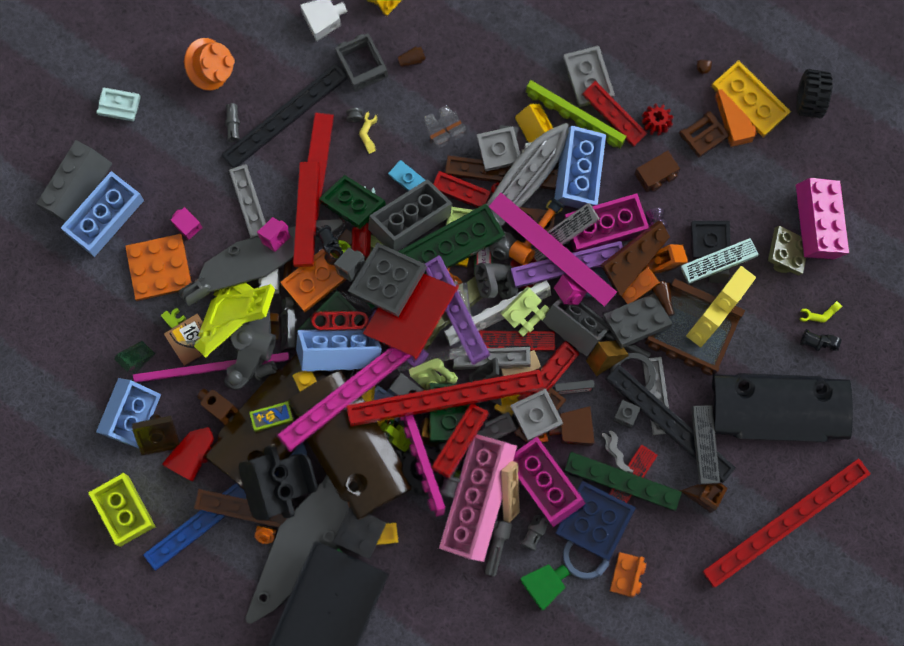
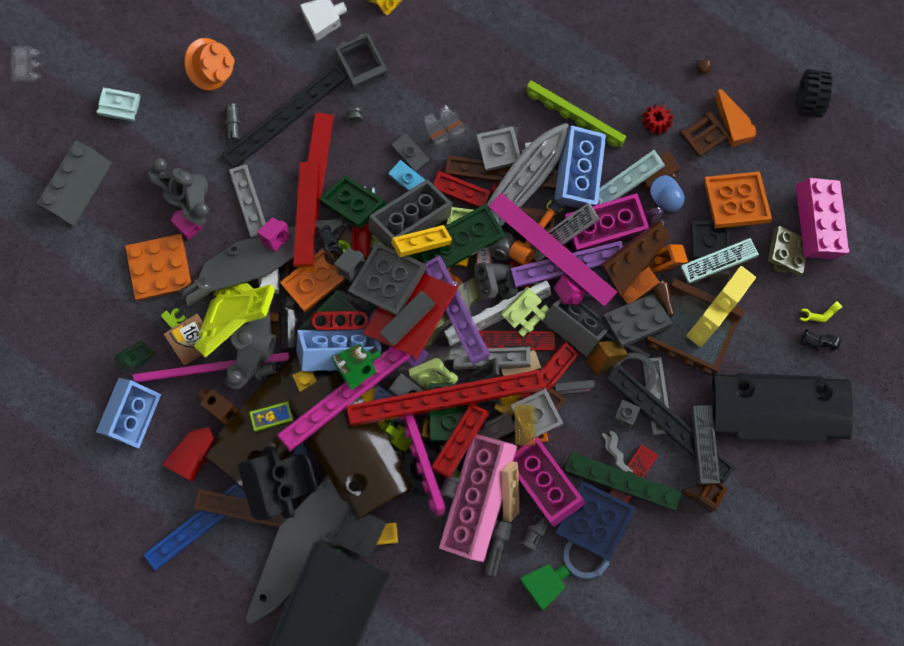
light blue brick [61,171,144,257] -> none
neon yellow brick [88,473,156,547] -> none
dark brown tile [132,415,180,455] -> none
orange plate [255,526,277,544] -> none
light yellow arm [359,112,377,154] -> none
reddish brown cone [398,46,426,67] -> none
yellow panel [515,104,553,143] -> none
reddish brown torso [549,406,595,446] -> none
light grey plate [563,46,615,107] -> none
red tile [581,80,647,147] -> none
orange bracket [610,552,646,598] -> none
red plate [702,458,871,588] -> none
yellow plate [712,60,791,137] -> none
none -> clear plate [12,46,42,83]
none -> dark grey piece [147,158,209,225]
none -> green torso [331,344,382,390]
none -> dark grey tile [380,291,436,346]
none -> dark grey plate [391,133,430,173]
none -> yellow plate [391,225,452,257]
none -> clear yellow plate [514,405,535,446]
none -> light aqua tile [598,150,665,204]
none -> medium blue cap [650,175,685,212]
none -> orange plate [704,171,772,228]

